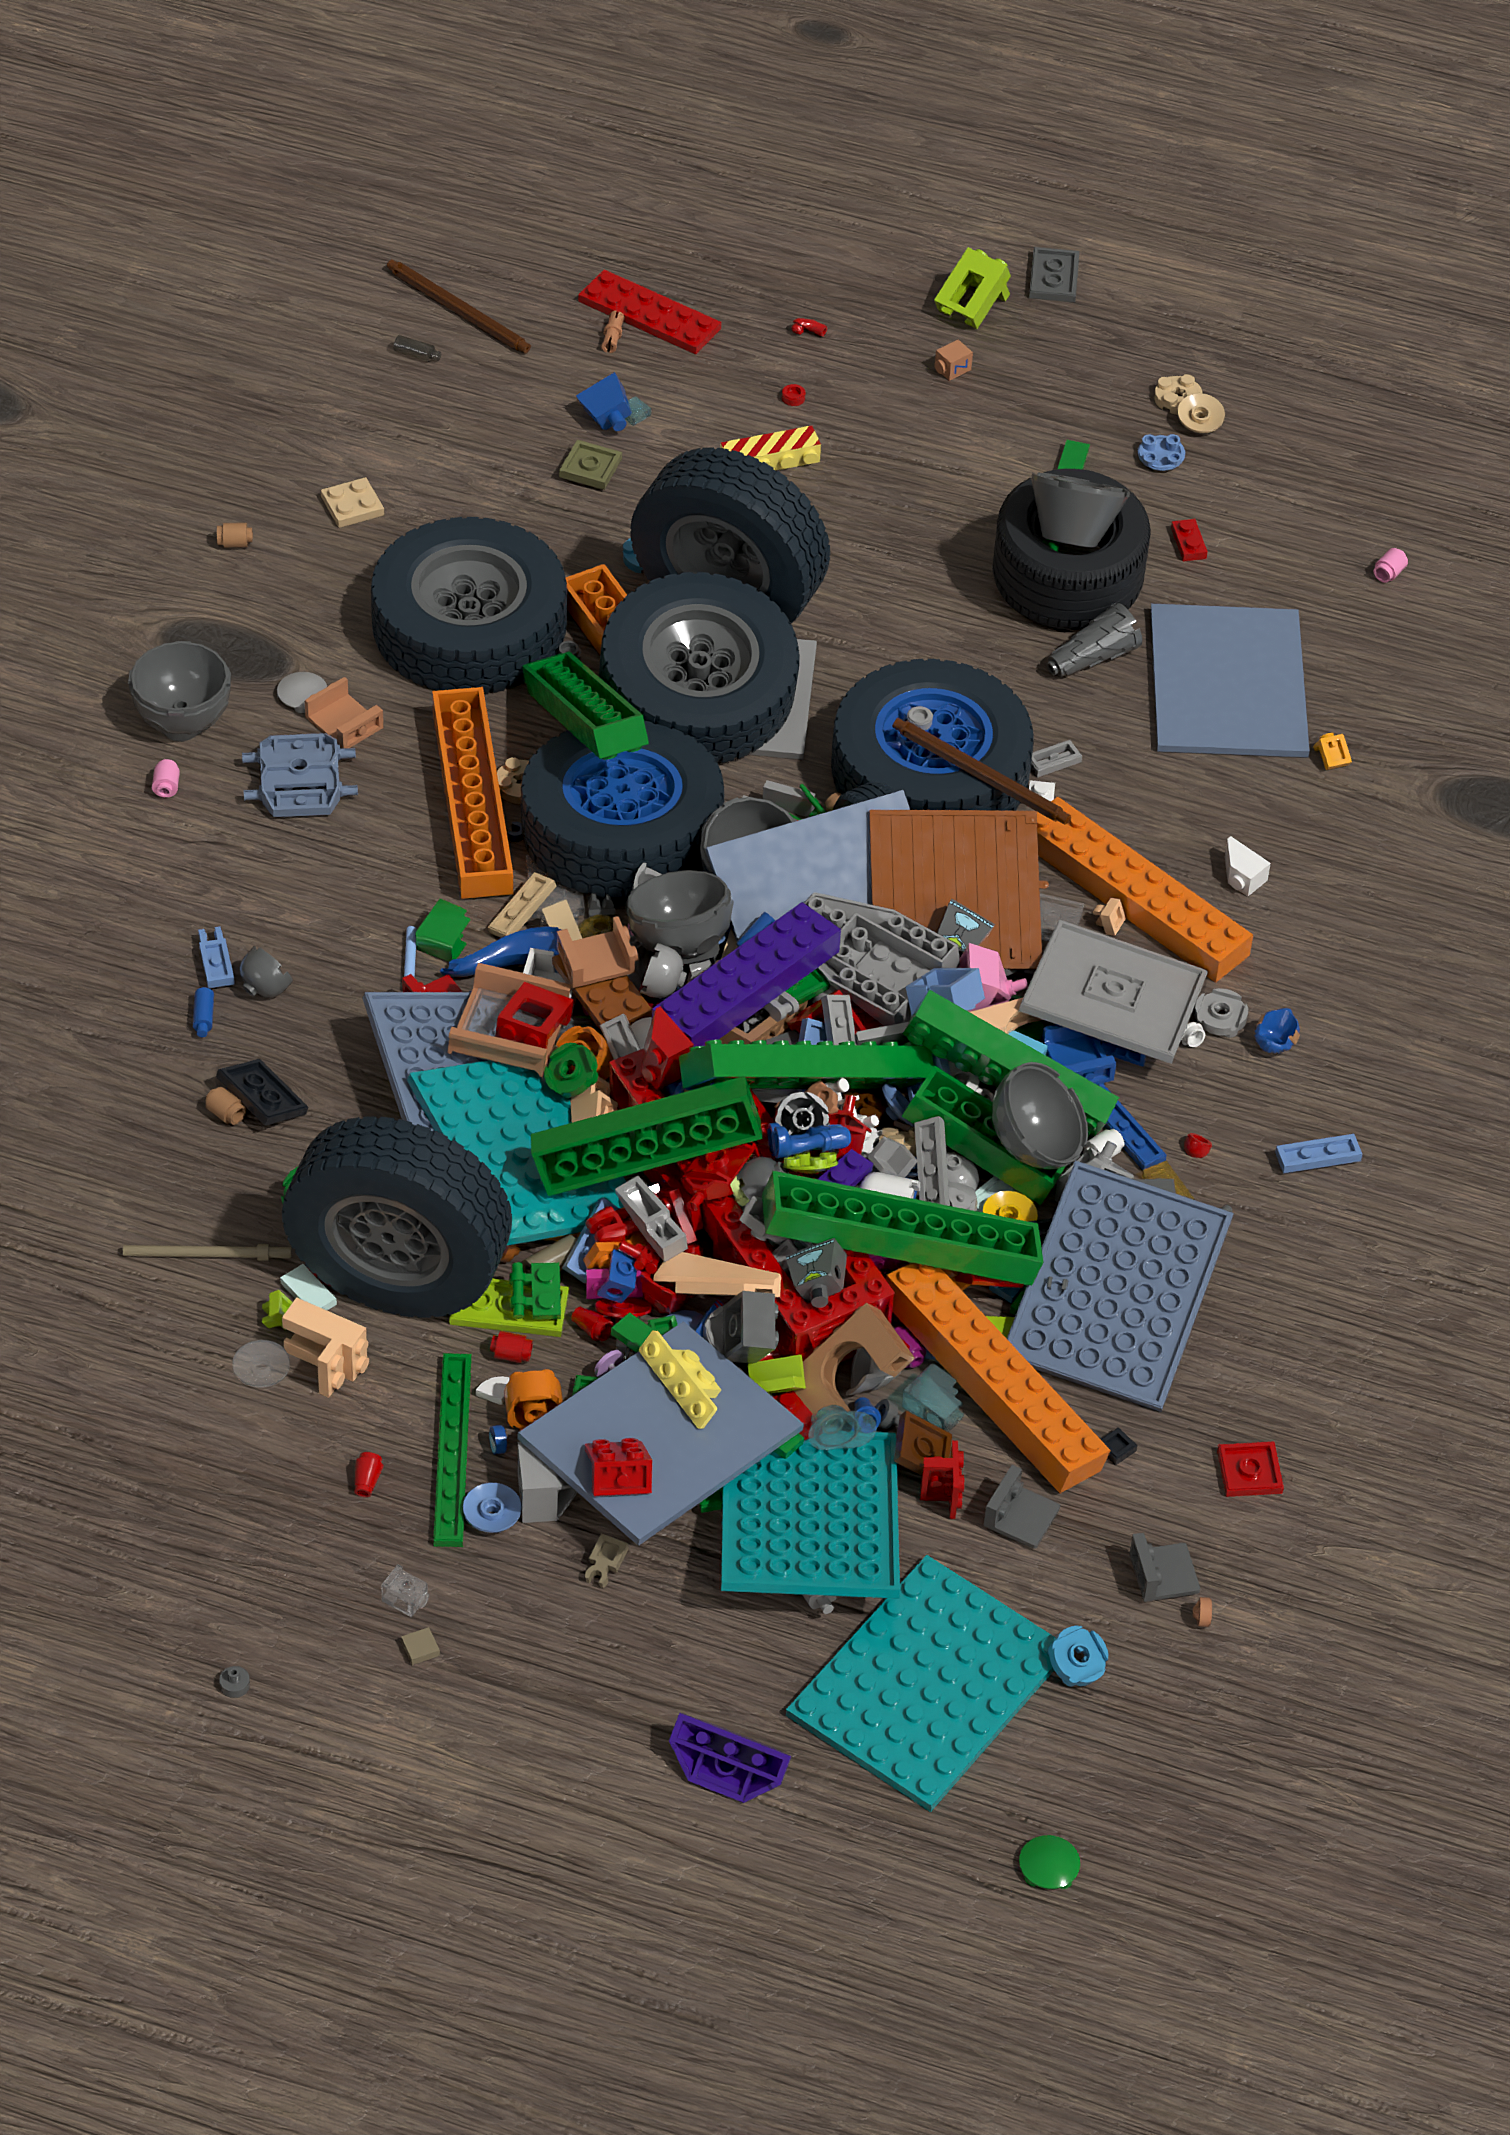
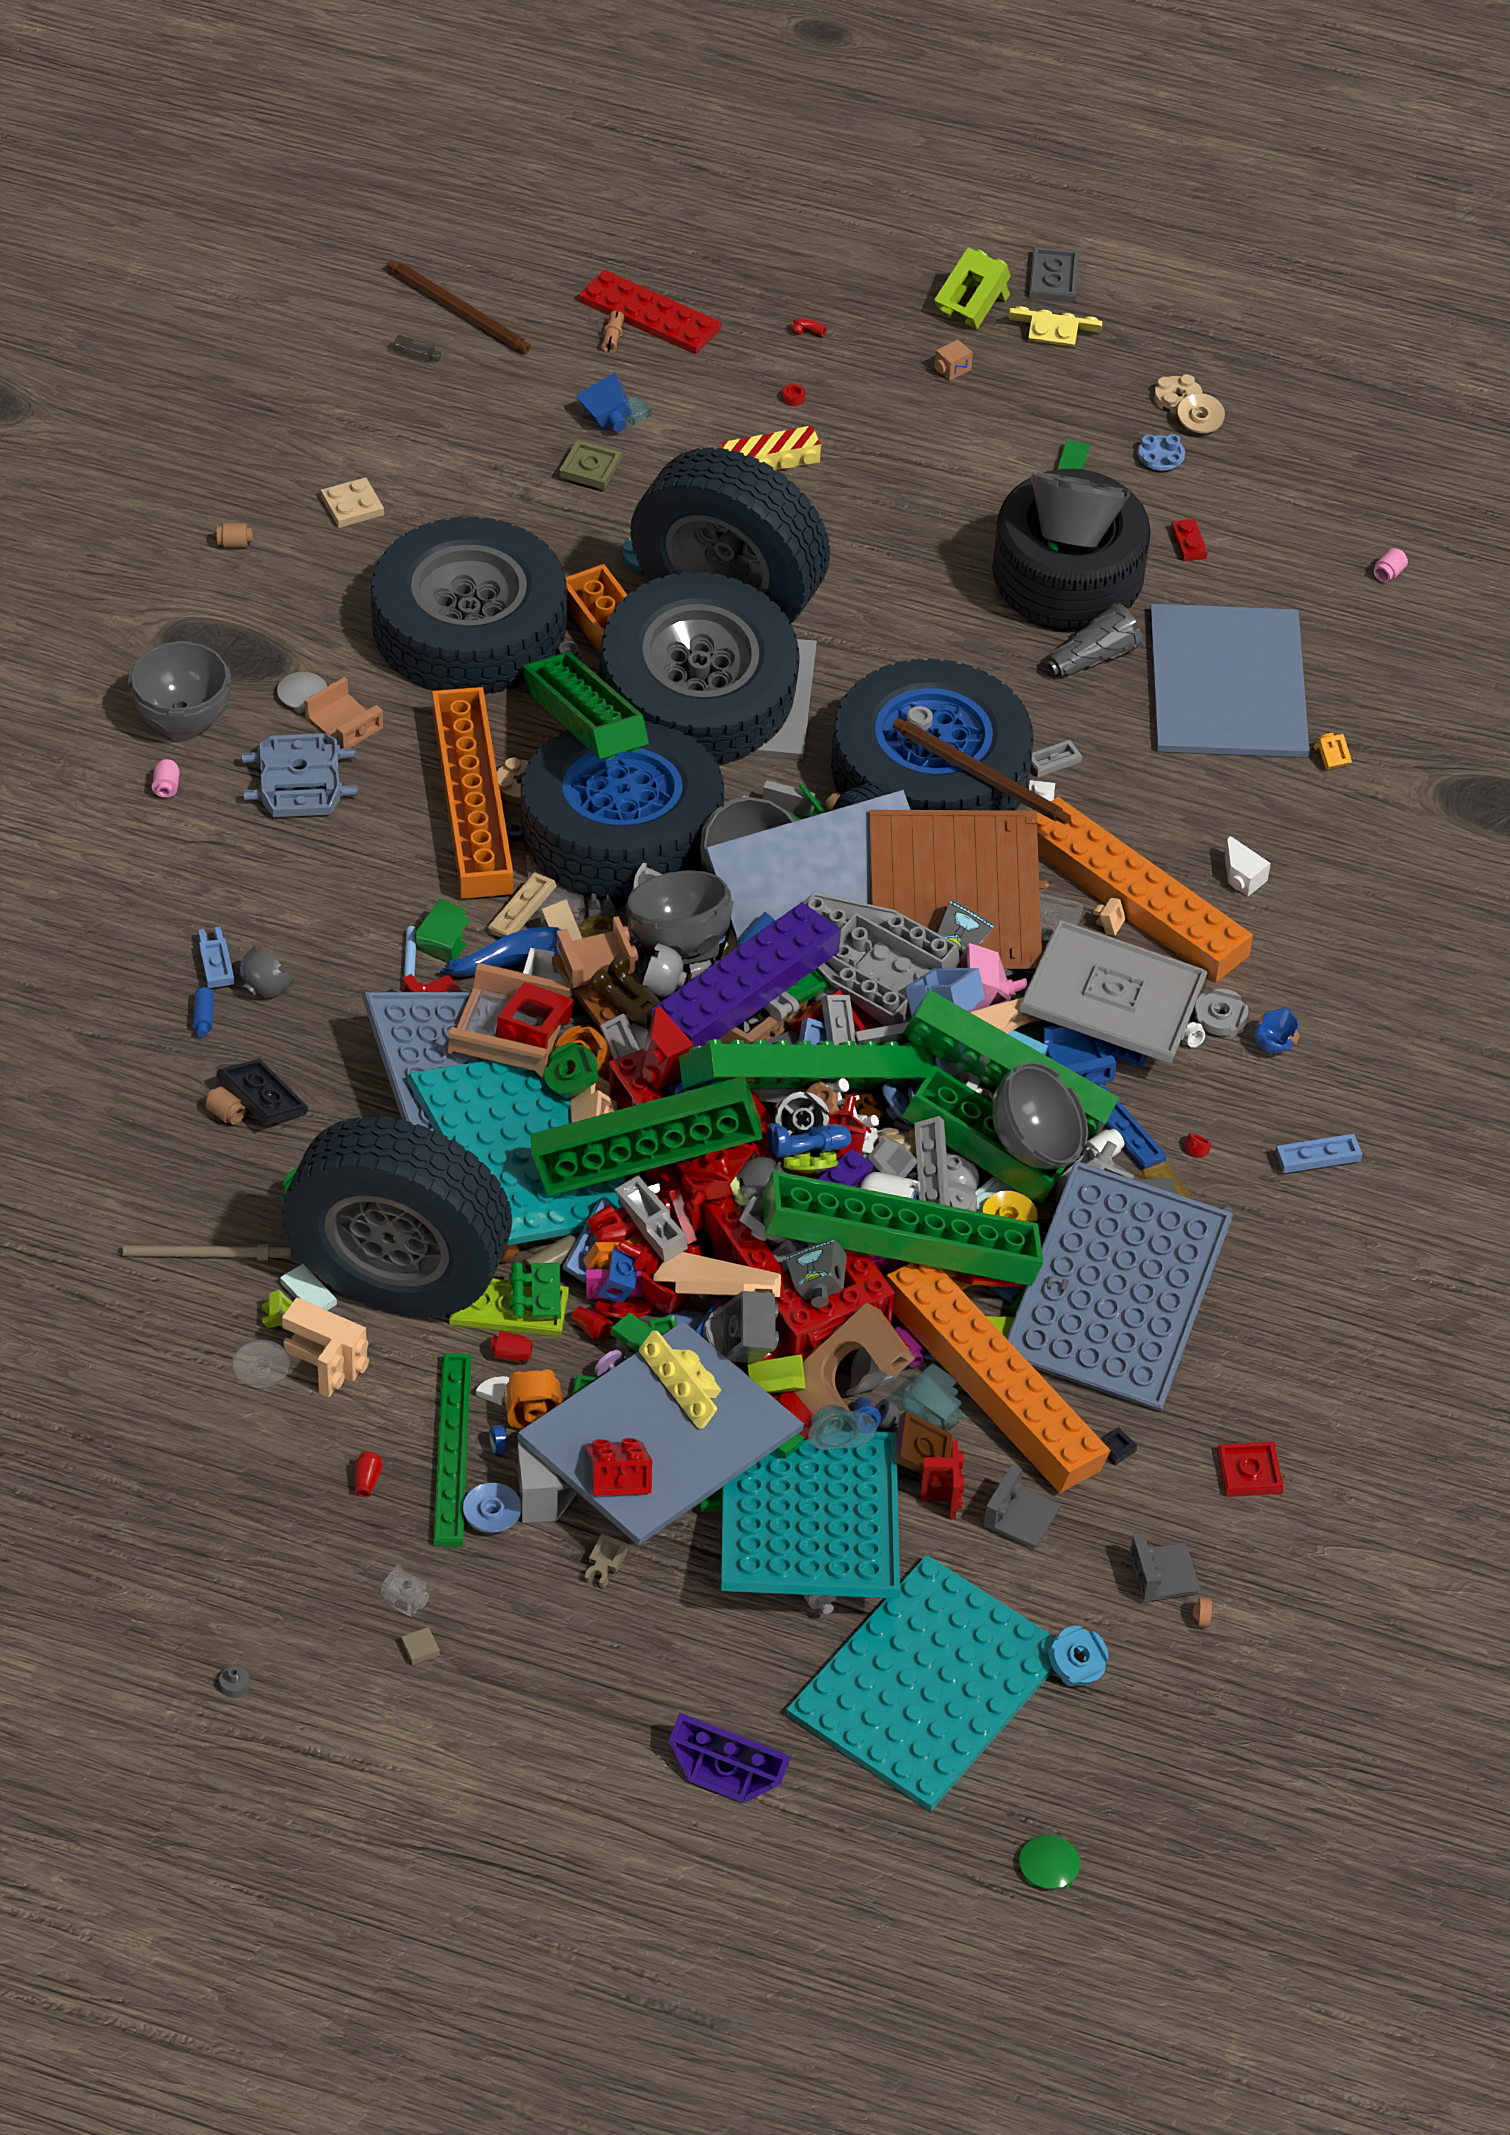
none -> dark brown piece [588,953,661,1031]
none -> light yellow bracket [1009,306,1102,347]

